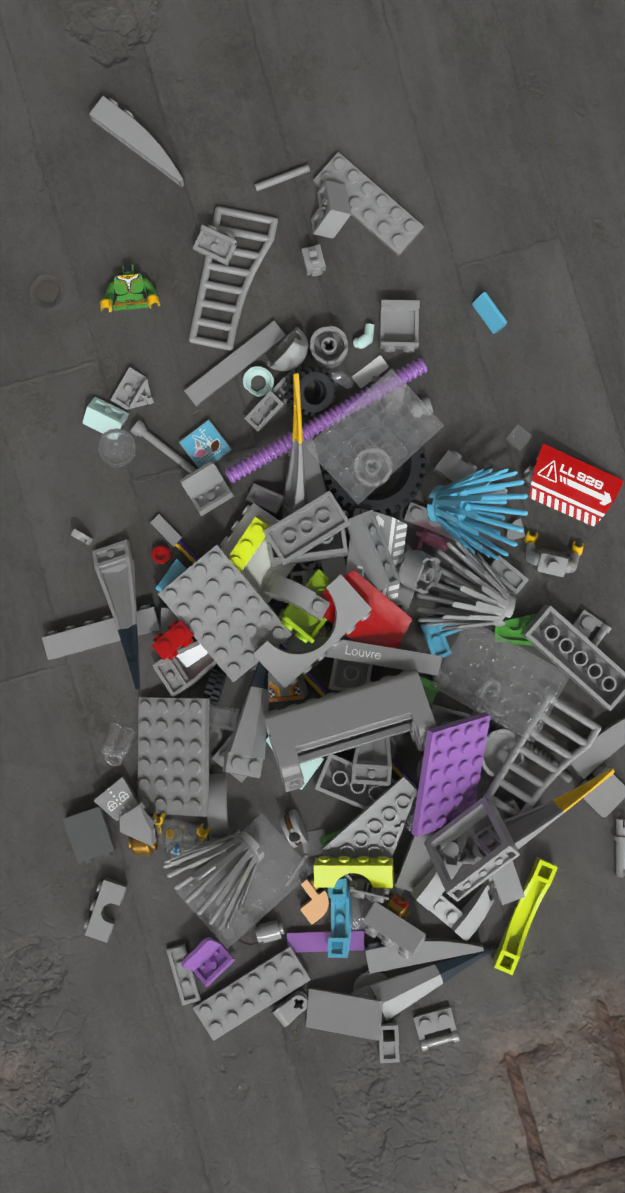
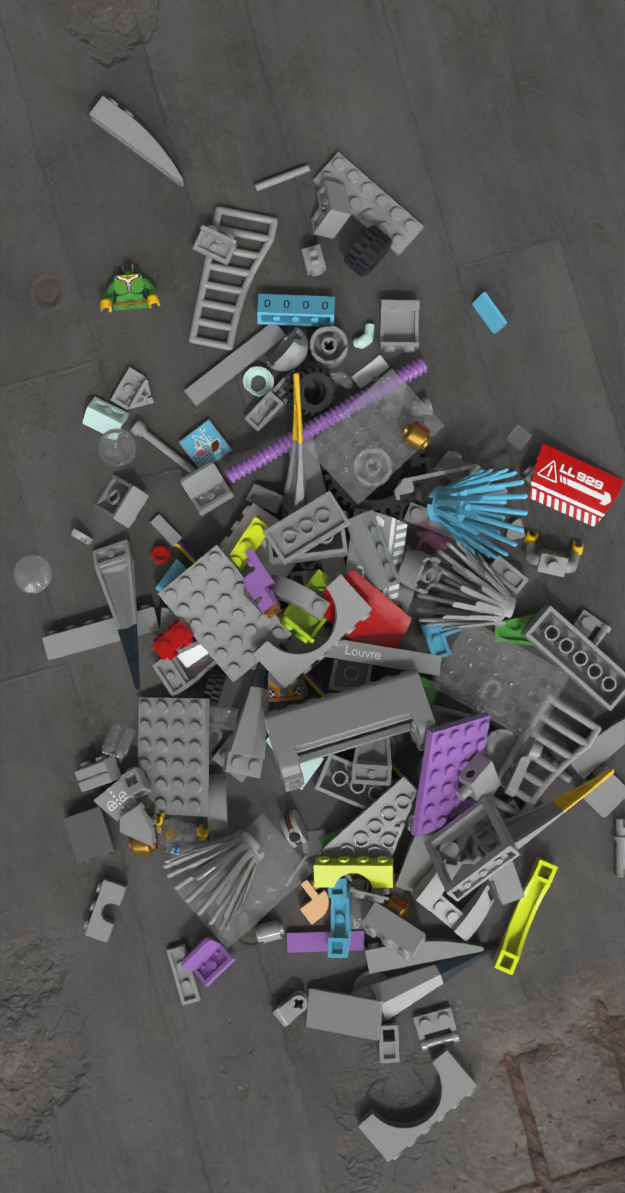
light grey plate [193,945,311,1041] -> none
none -> clear dish [14,555,52,593]
none -> light grey brick [75,755,121,792]
none -> light grey slope [94,474,149,528]
none -> light grey brick [120,767,152,800]
none -> medium lavender plate [243,549,282,619]
none -> medium azure brick [257,294,335,327]
none -> black tyre [344,225,392,277]
none -> light grey arch [357,1046,477,1162]
none -> light grey piece [394,464,485,500]
none -> pearl gold head [401,421,432,451]
none -> light grey torso [455,752,501,801]
none -> light grey beam [504,740,543,797]

